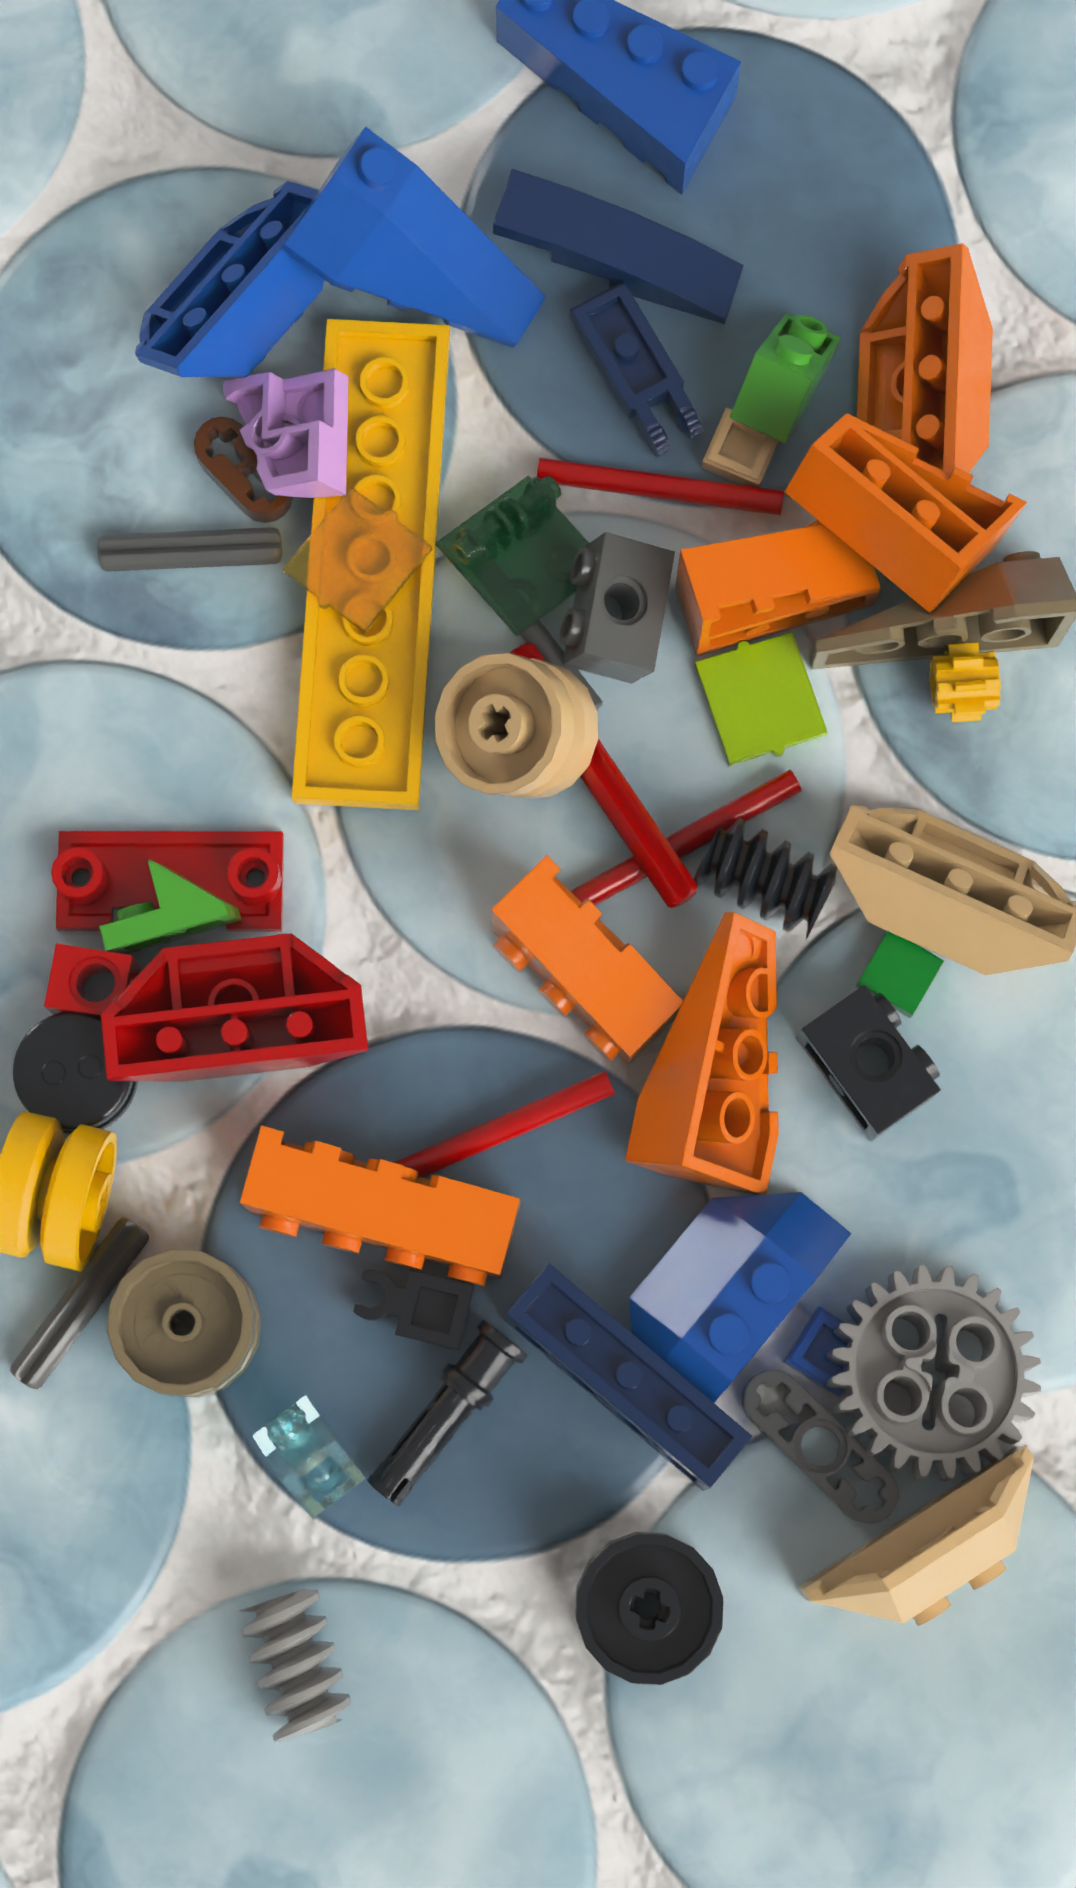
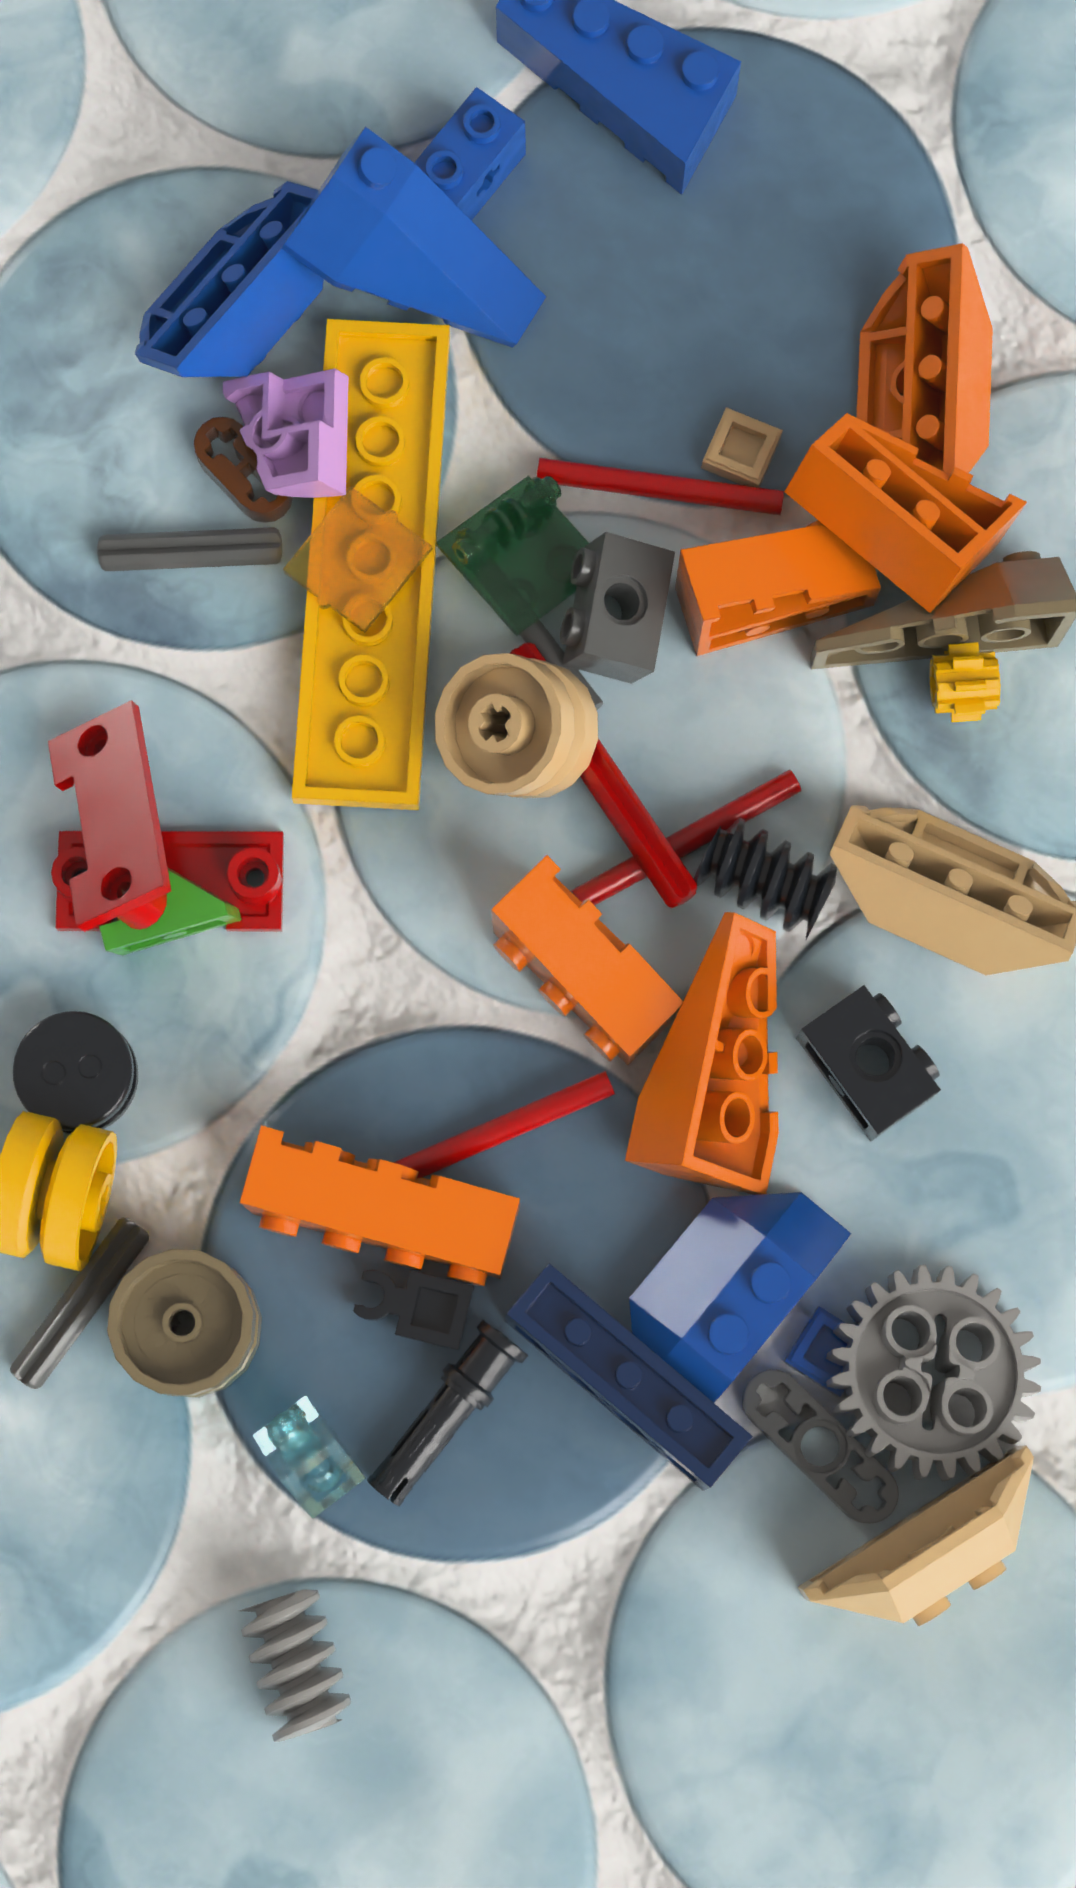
red brick [44,943,141,1017] -> none
red wedge [101,933,369,1082] -> none
dark blue slope [493,169,744,324] -> none
dark blue hinge [570,281,703,457] -> none
black wheel [575,1532,724,1685] -> none
lime piece [694,632,828,766] -> none
bright green slope [729,312,841,443] -> none
green tile [855,931,944,1018] -> none
none -> brick [48,700,171,932]
none -> blue brick [414,87,526,220]

